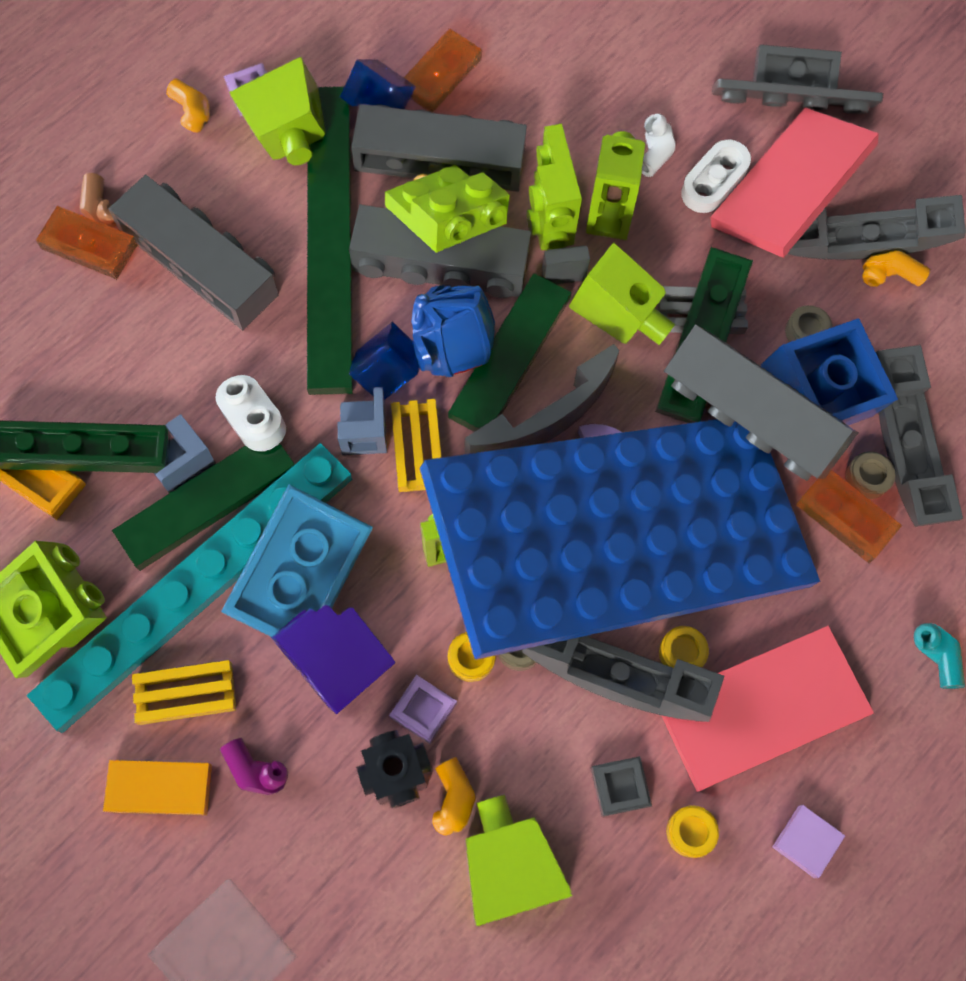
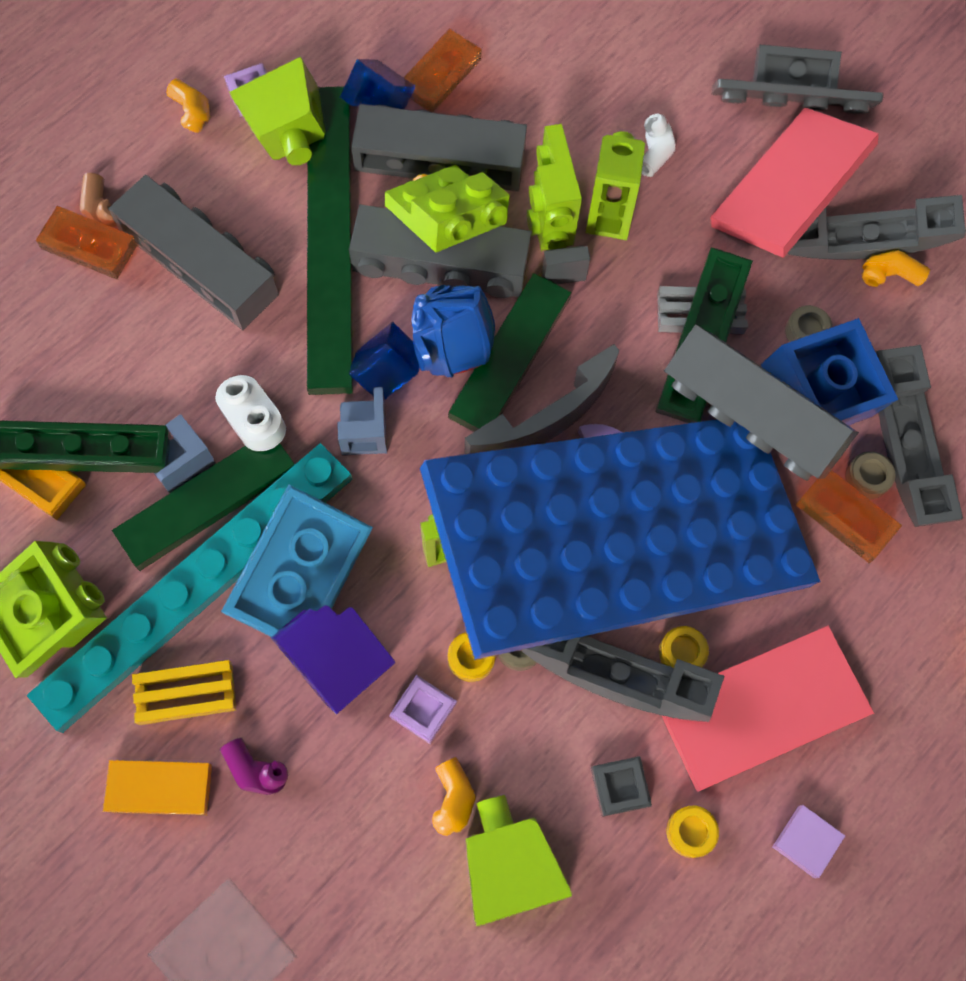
black brick [356,730,433,809] -> none
yellow tile [391,399,441,492] -> none
lime torso [568,243,675,345] -> none
white plate [681,140,751,213] -> none
teal arm [913,623,965,689] -> none

